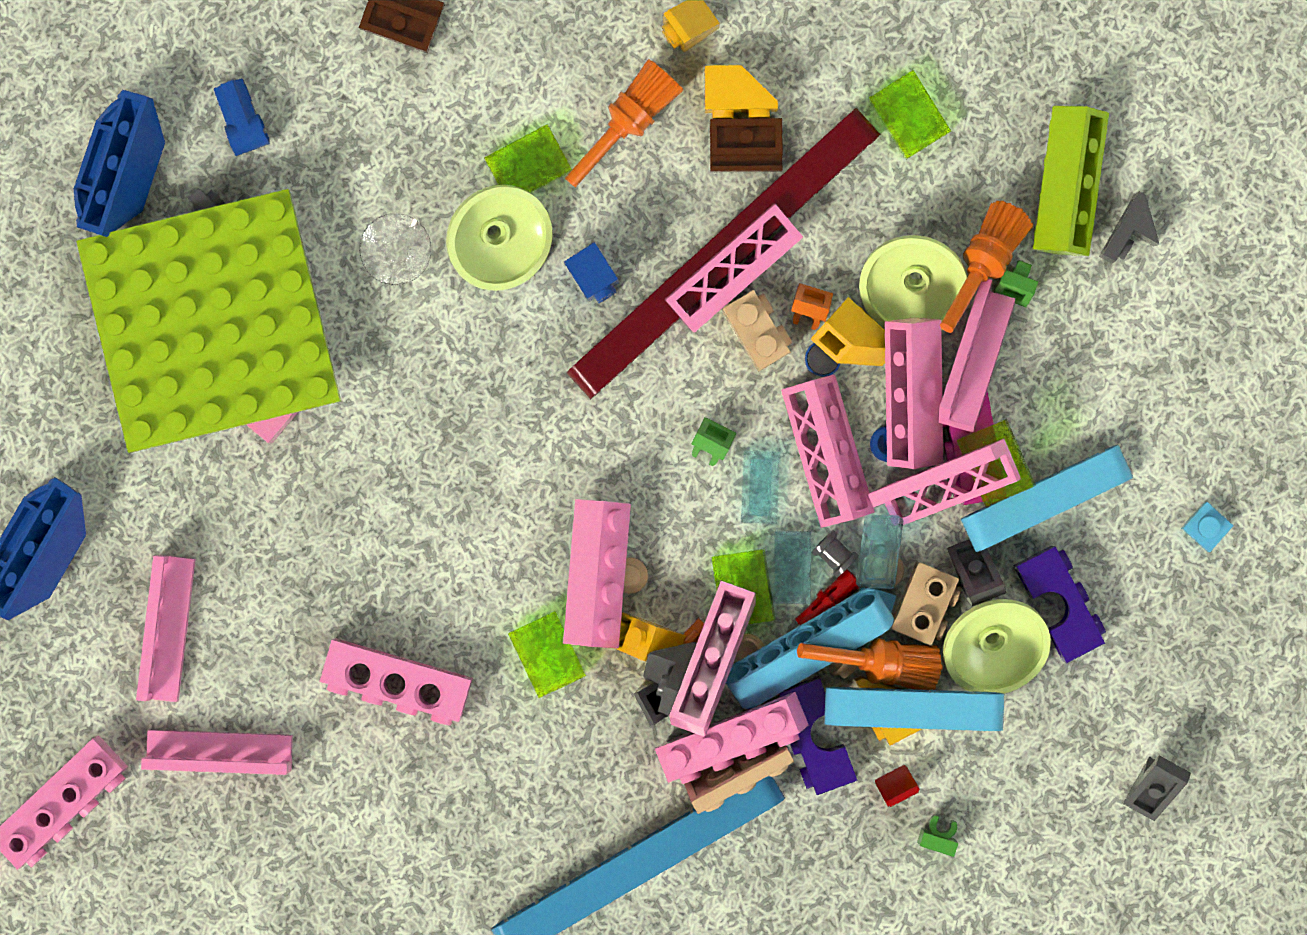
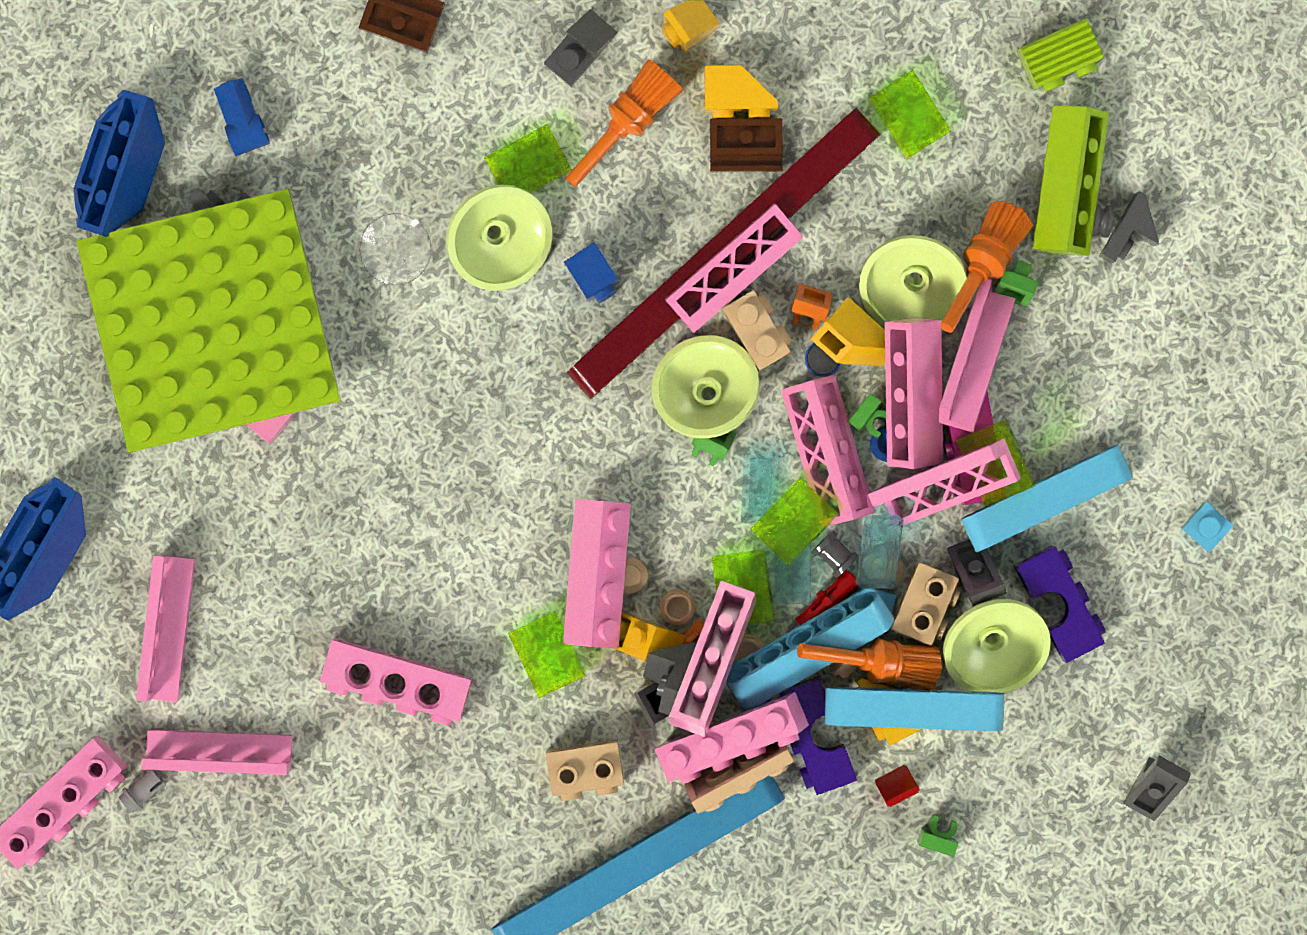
none -> light grey pin [119,770,166,813]
none -> dark grey slope [544,9,618,87]
none -> tan brick [545,739,624,801]
none -> yellowish green dish [651,335,760,438]
none -> tan plate [660,589,696,625]
none -> clear neon green plate [750,477,839,567]
none -> bright green tile [848,393,886,438]
none -> lime brick [1017,18,1104,93]
none -> dark grey bush [1092,204,1114,238]

